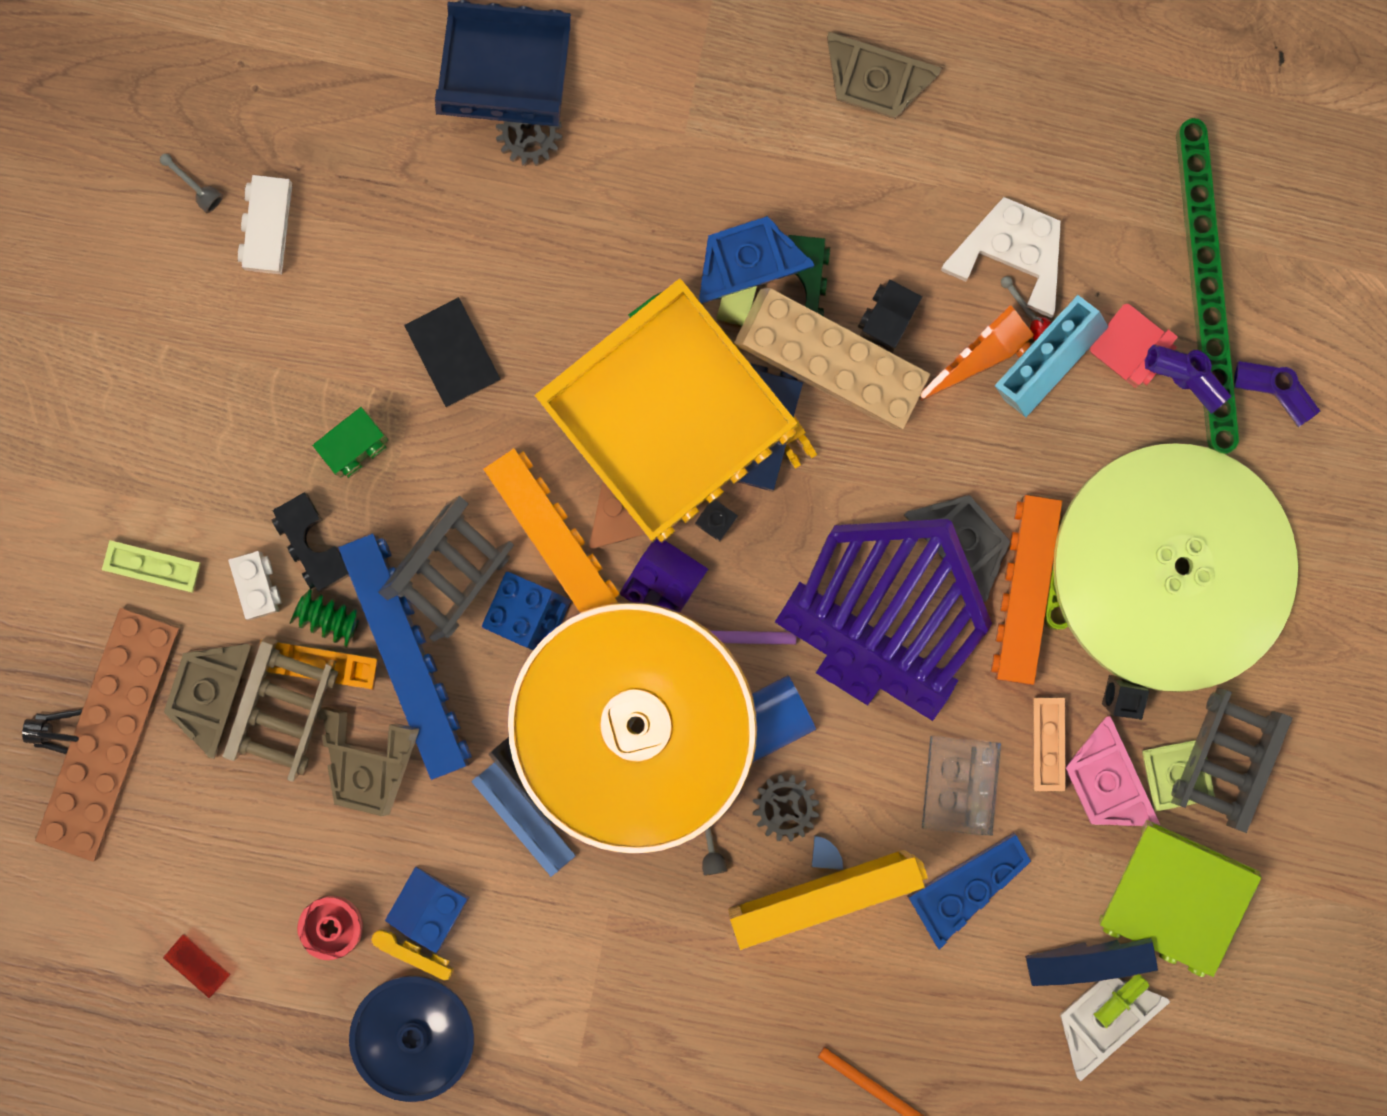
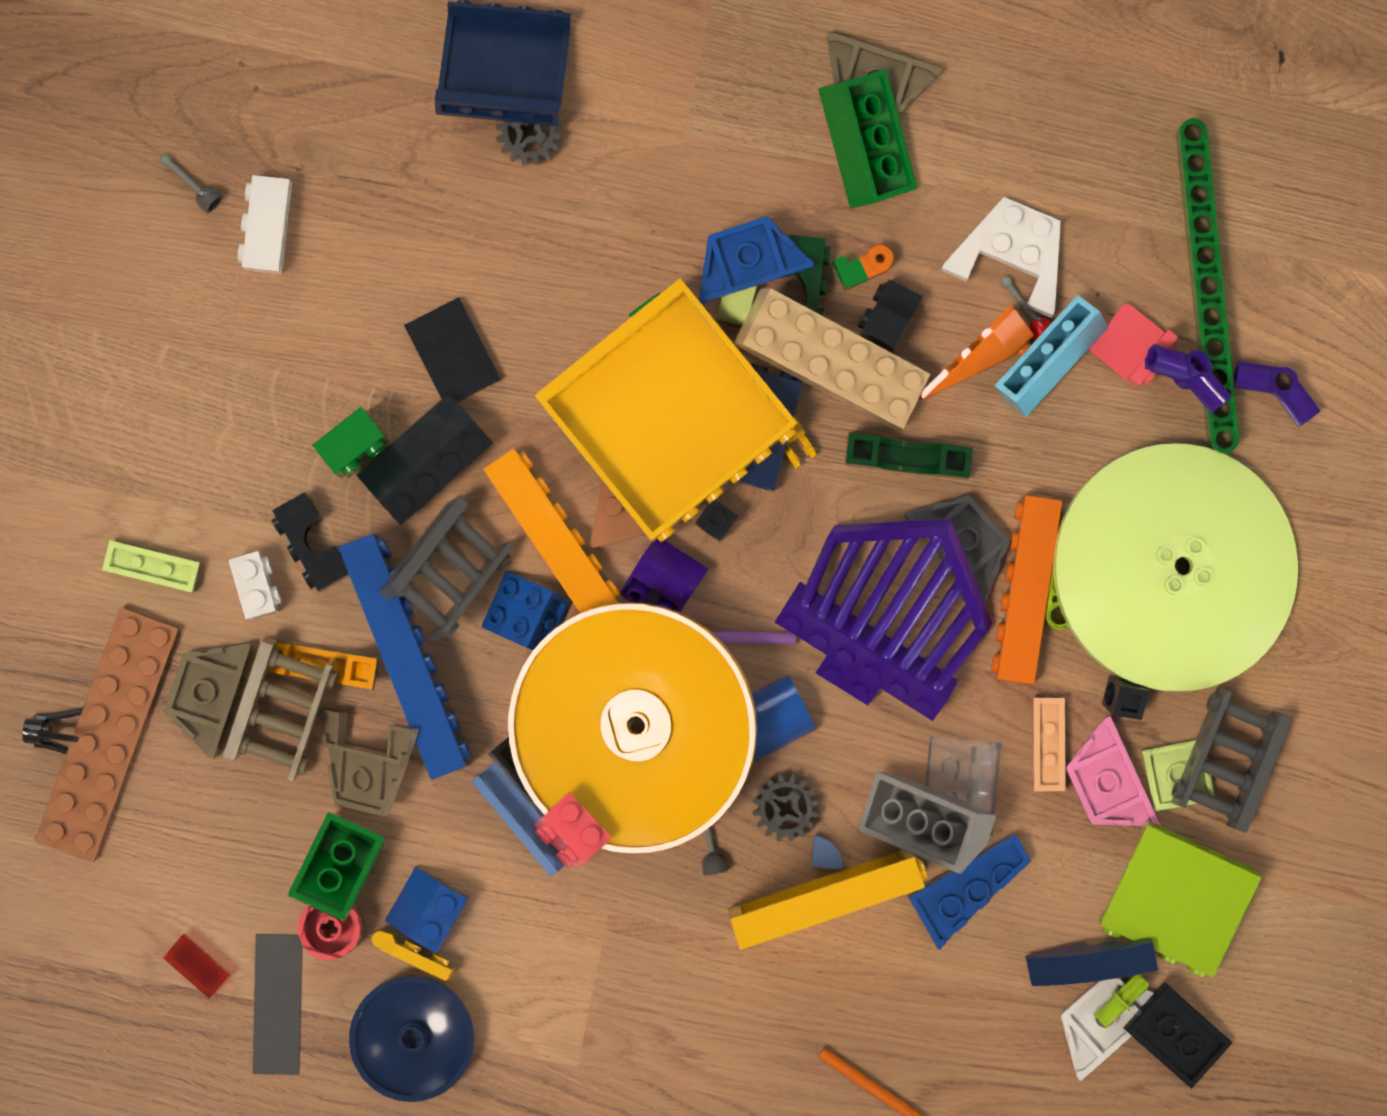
green piece [290,589,359,648] -> none
none -> dark grey sticker [253,934,302,1075]
none -> green slope [287,812,385,922]
none -> black slope [356,393,493,526]
none -> coral bracket [534,792,612,869]
none -> green slope [818,69,918,208]
none -> leg [832,245,893,291]
none -> dark green arch [844,432,973,480]
none -> light grey slope [858,772,997,874]
none -> black tile [1123,982,1233,1089]

